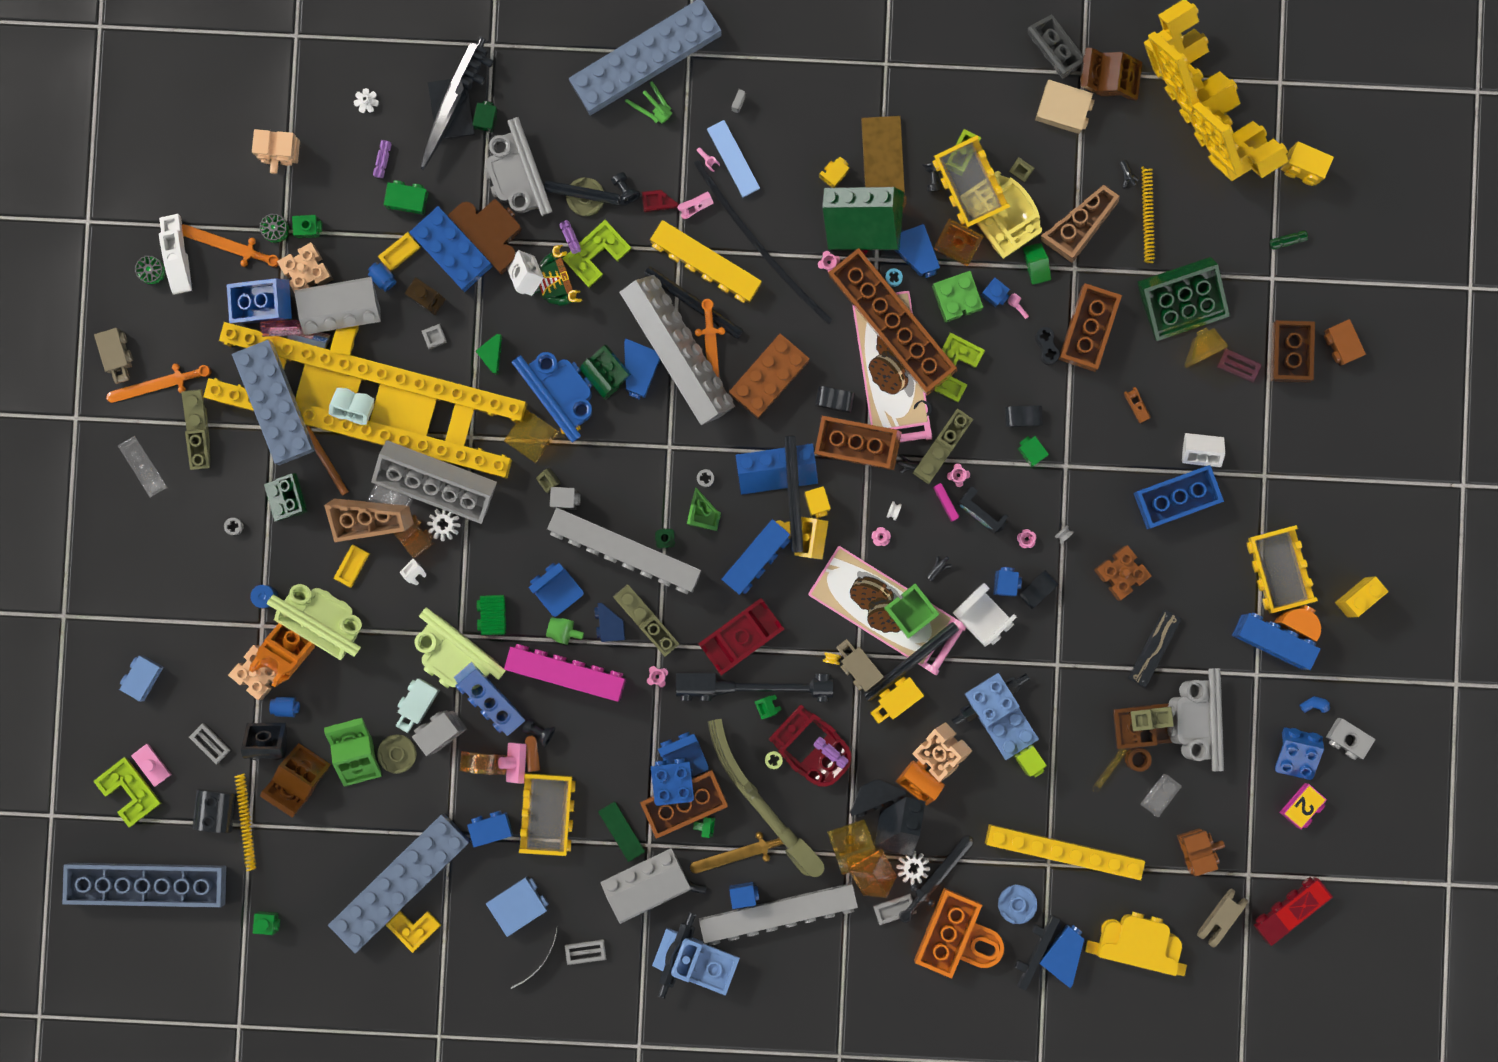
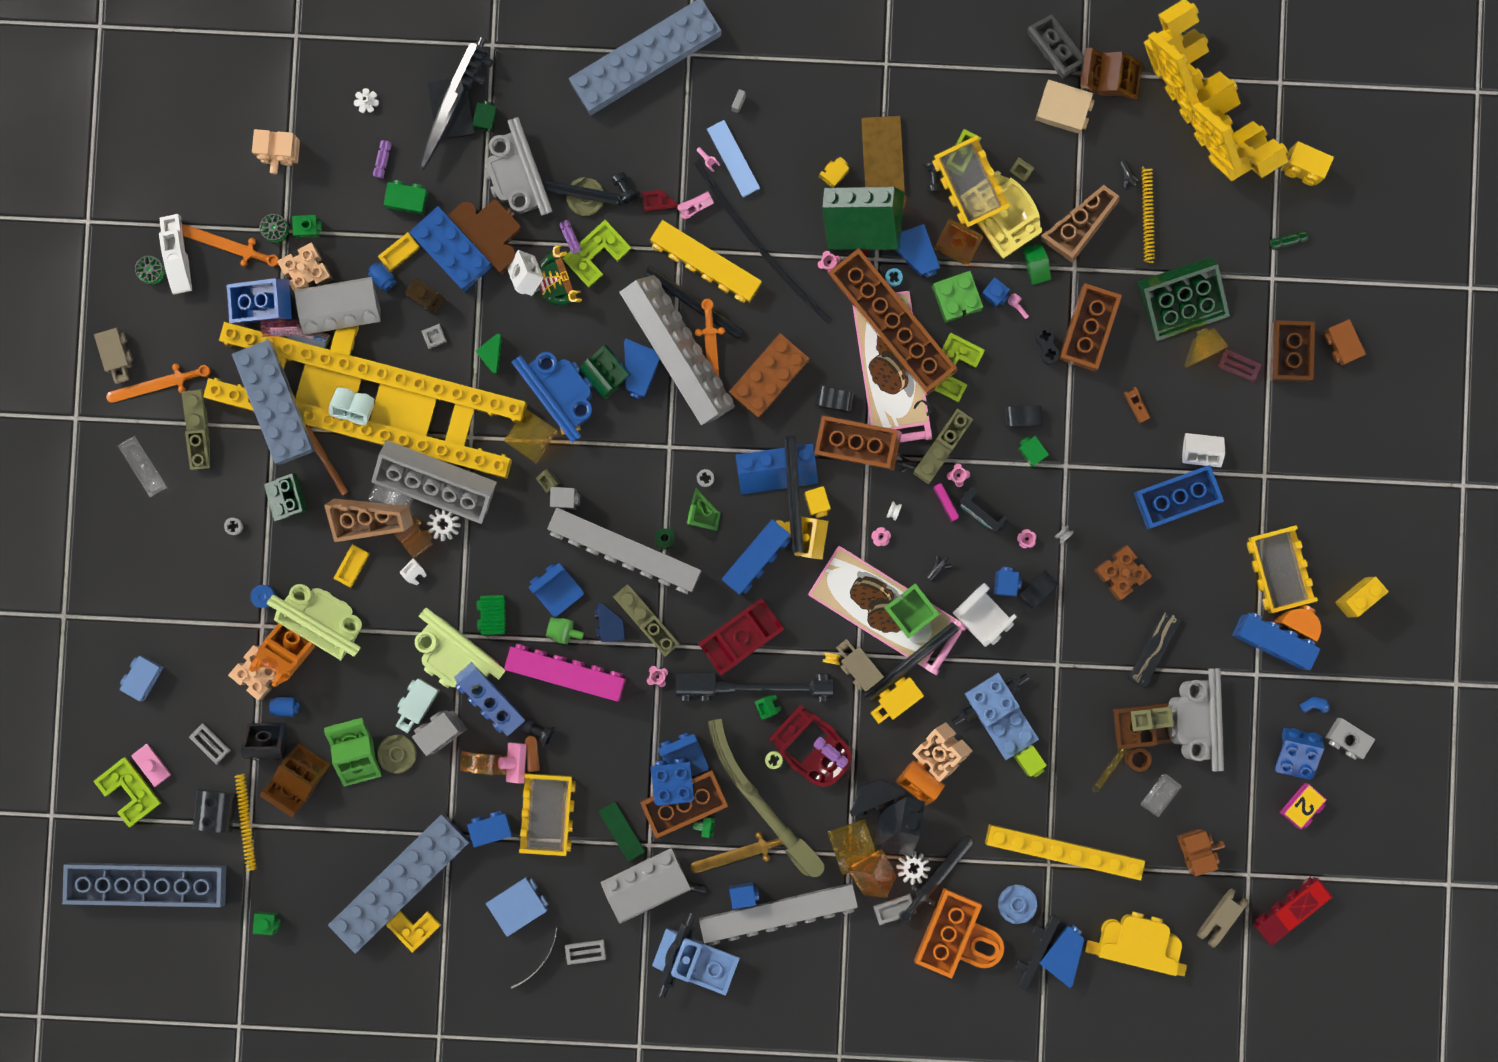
bright green plant [625,81,673,124] -> none

